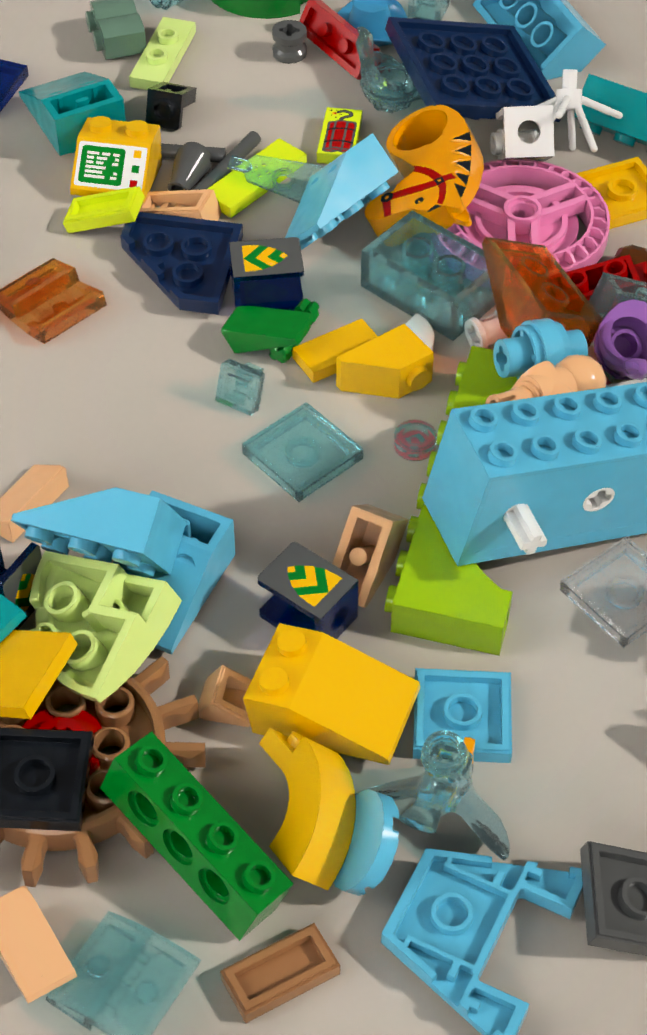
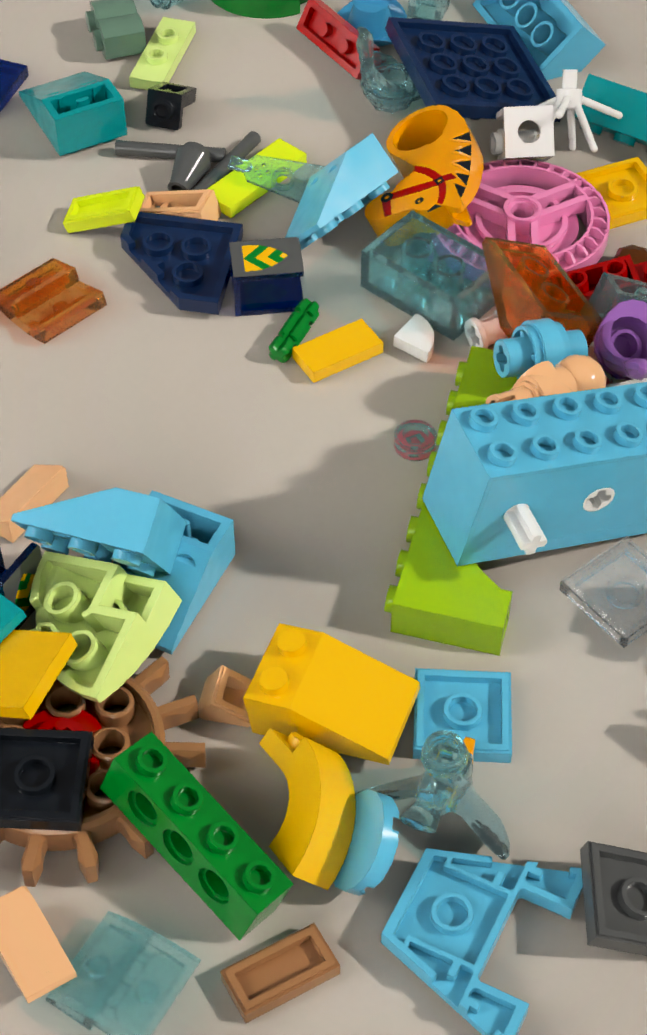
slope [70,116,162,203] -> none
clear light blue tile [215,358,265,416] -> none
green slope [221,306,315,353] -> none
clear light blue tile [242,402,363,502] -> none
piece [257,542,359,639] -> none
dark grey wheel [272,20,307,64] -> none
tile [317,107,363,164] -> none
light nougat slope [332,504,409,608] -> none
yellow slope [336,324,434,399] -> none

